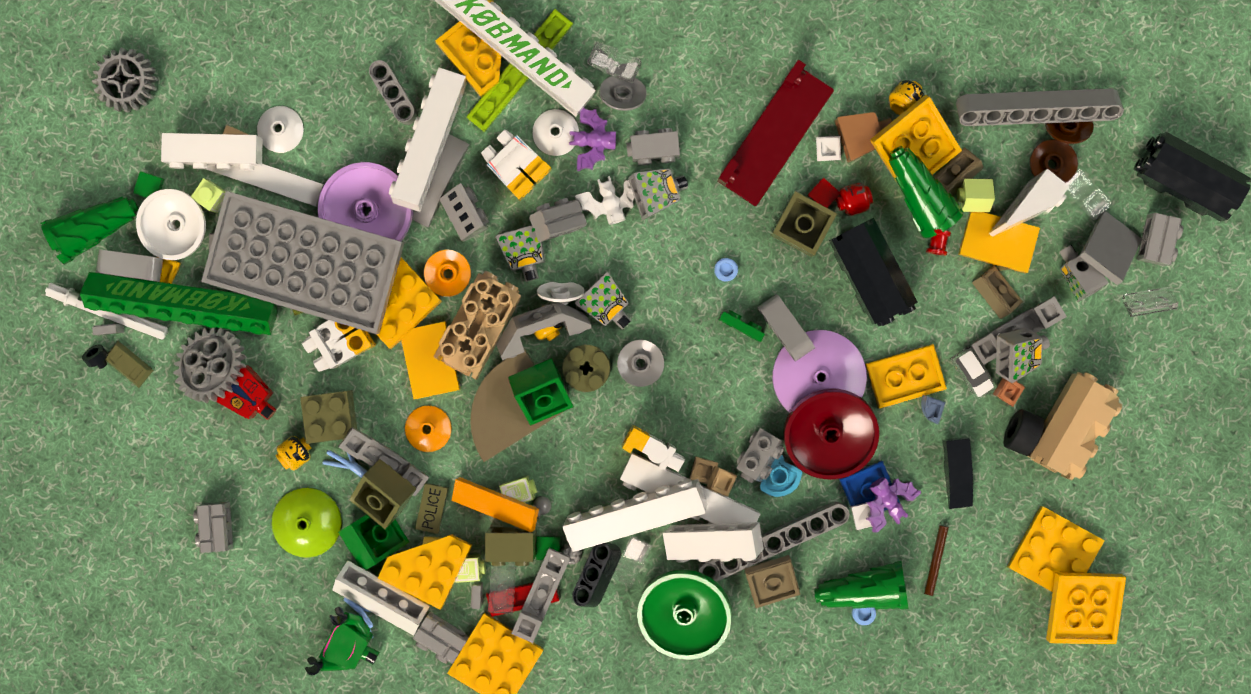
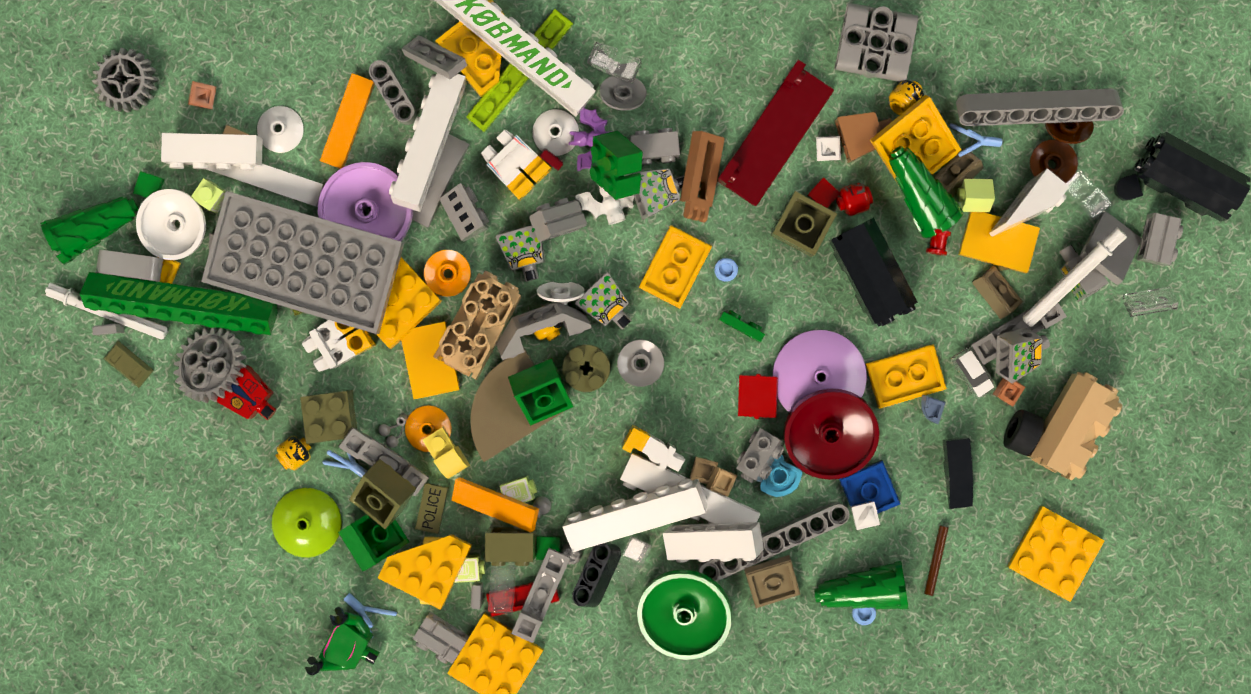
black tile [82,344,108,369] -> none
light grey brick [193,502,233,553] -> none
white brick [333,561,430,636] -> none
light grey beam [757,294,815,362] -> none
medium lavender animal [866,478,921,532] -> none
yellow plate [1046,572,1126,644] -> none
none -> nougat tile [188,81,217,110]
none -> light orange tile [320,73,375,169]
none -> light grey piece [378,413,408,448]
none -> light grey plate [402,35,467,79]
none -> light yellow brick [422,427,470,479]
none -> dark red tile [539,148,563,171]
none -> green piece [590,130,643,200]
none -> yellow tile [639,225,712,309]
none -> medium nougat hinge [680,131,725,223]
none -> red piece [738,374,778,419]
none -> light grey connector [835,3,918,82]
none -> light blue plant [949,123,1002,157]
none -> white axle [1022,227,1127,327]
none -> black tile [1114,174,1143,201]

